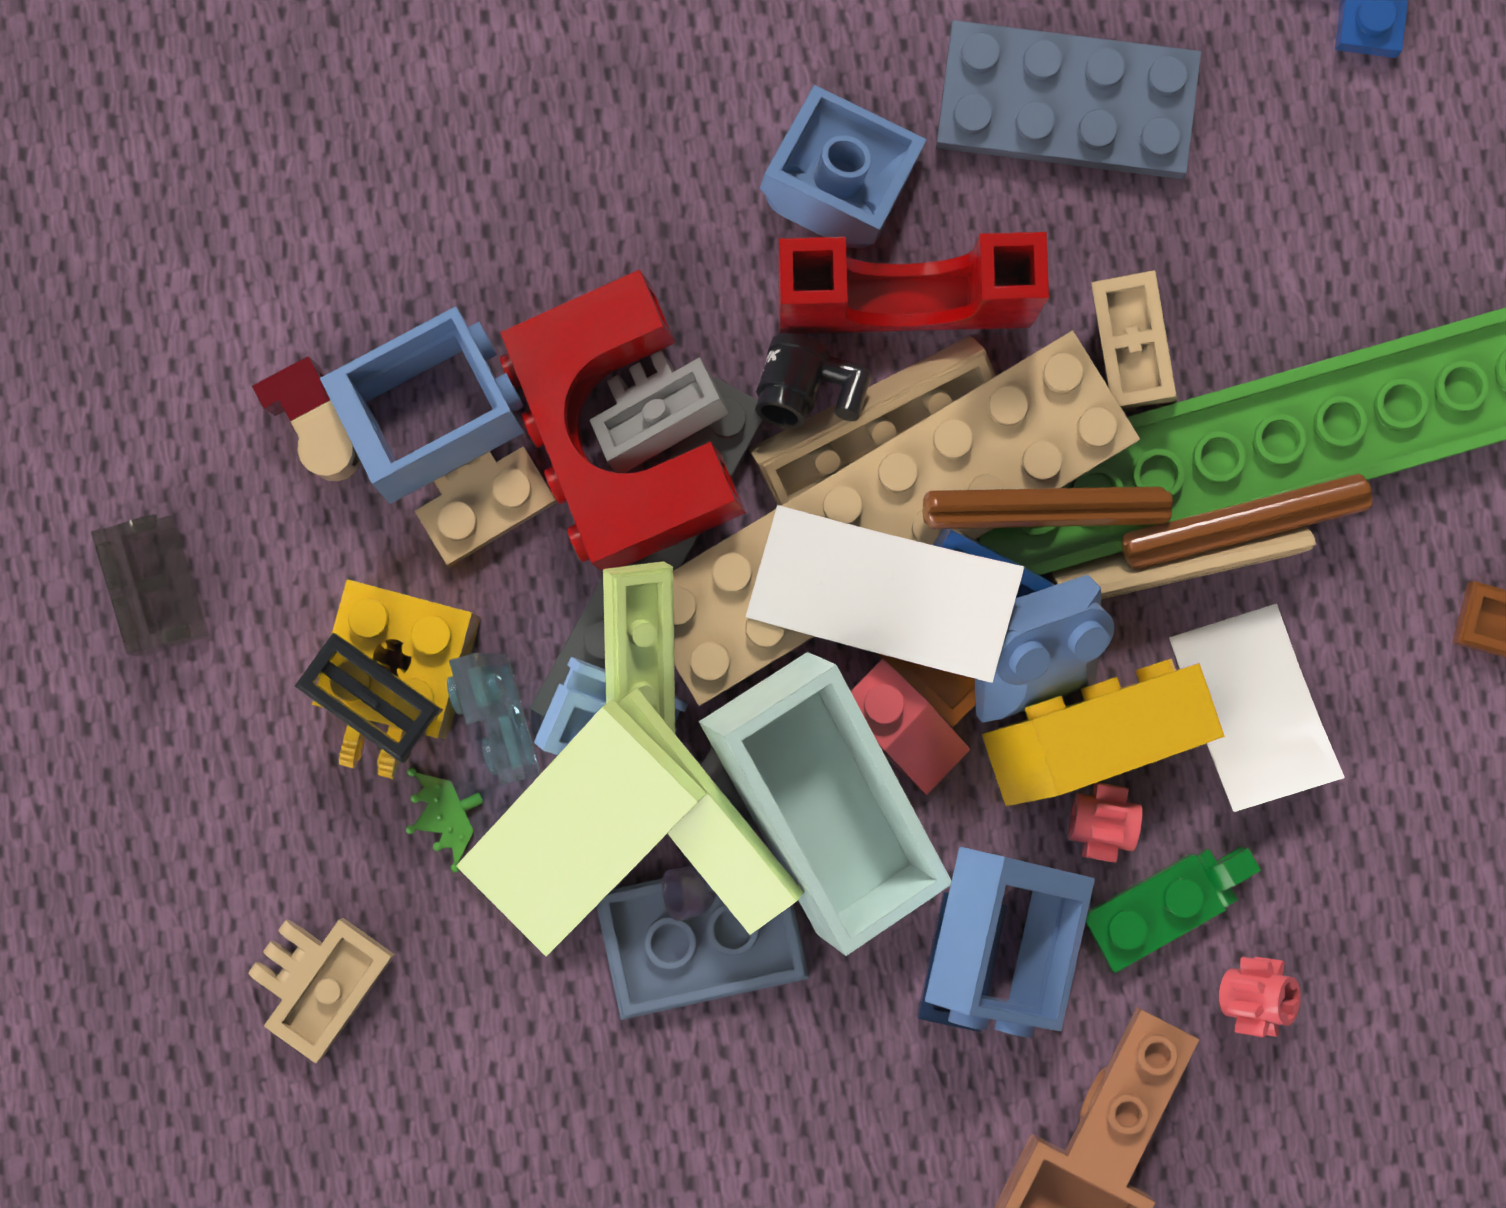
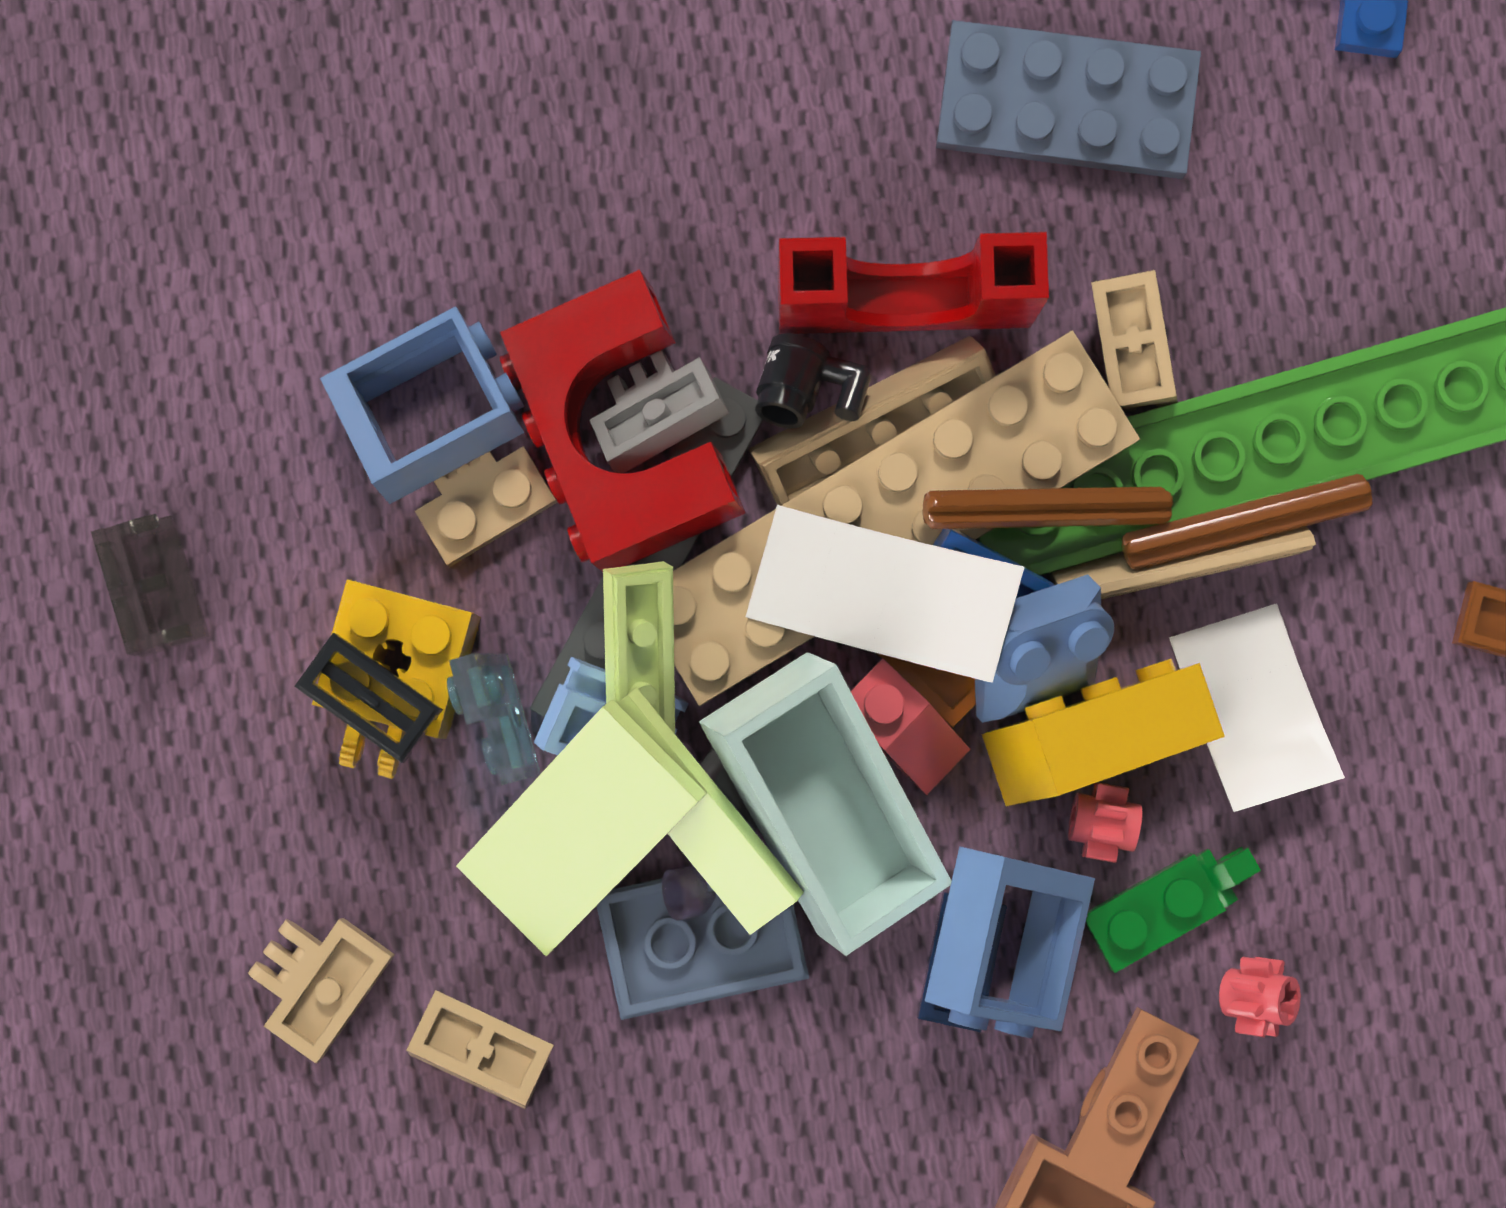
leg [252,356,361,482] -> none
bright green piece [406,767,484,872] -> none
medium blue slope [760,85,927,248] -> none
none -> tan hinge [406,990,554,1109]

